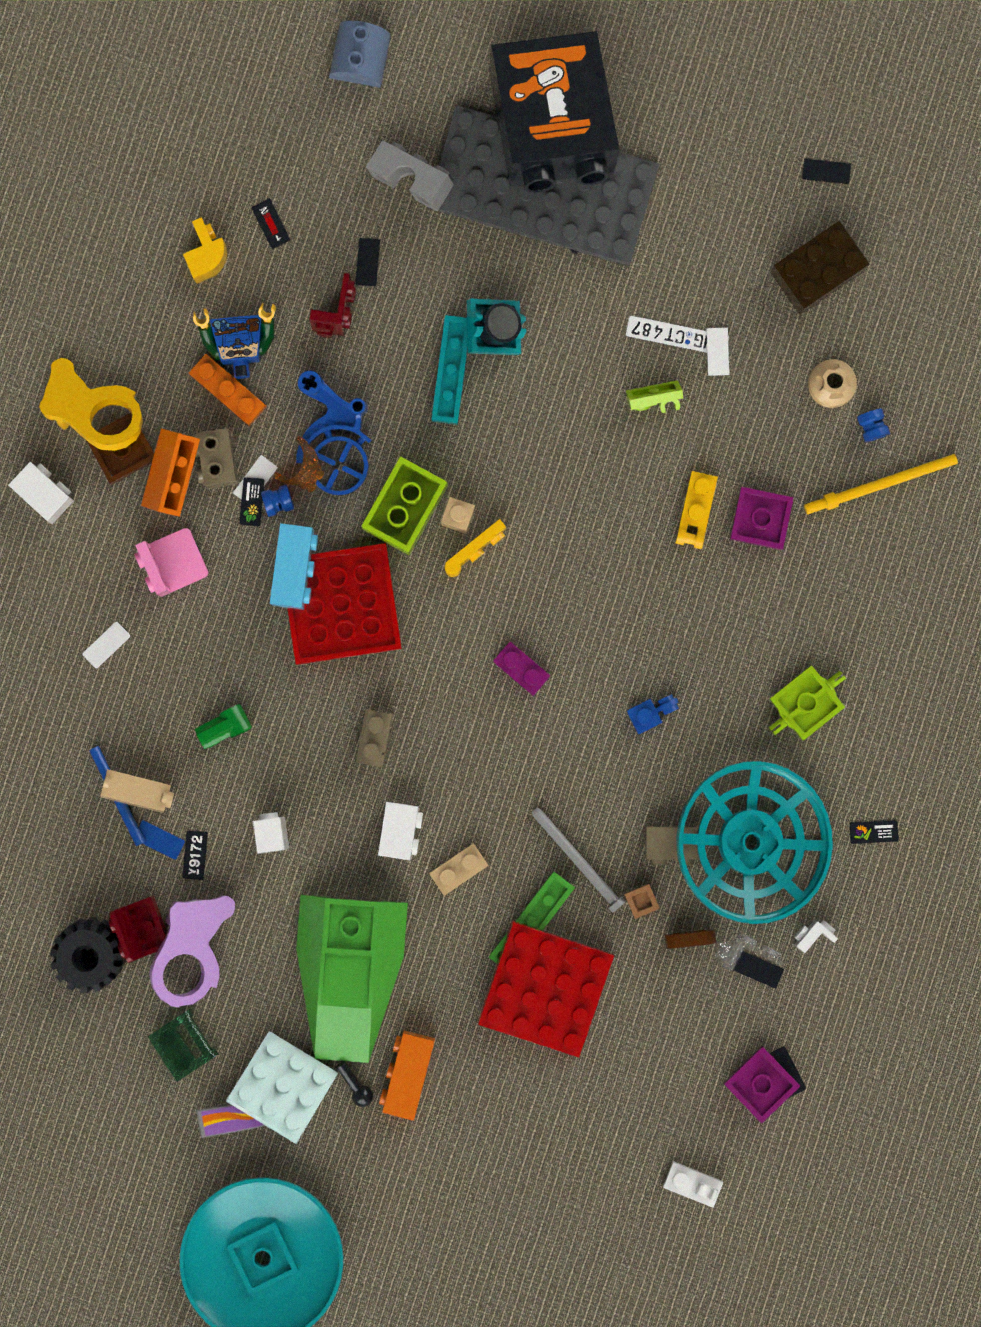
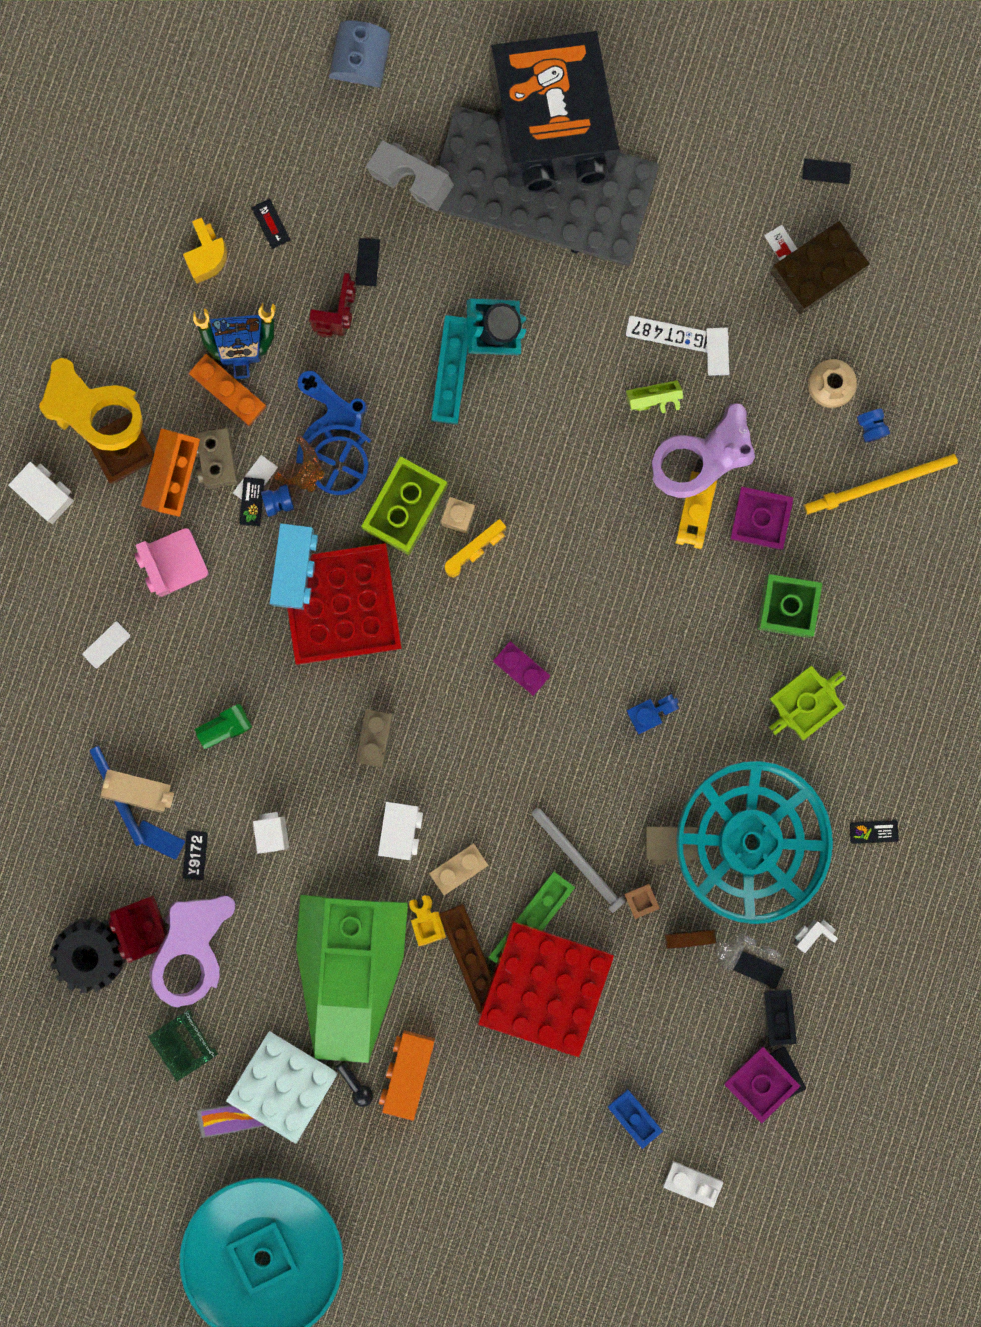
none -> yellow plate [409,895,446,946]
none -> reddish brown tile [439,903,493,1014]
none -> blue plate [607,1088,663,1149]
none -> lavender animal [652,404,755,498]
none -> bright green brick [757,574,822,638]
none -> black plate [763,989,797,1046]
none -> white sticker [764,225,797,260]

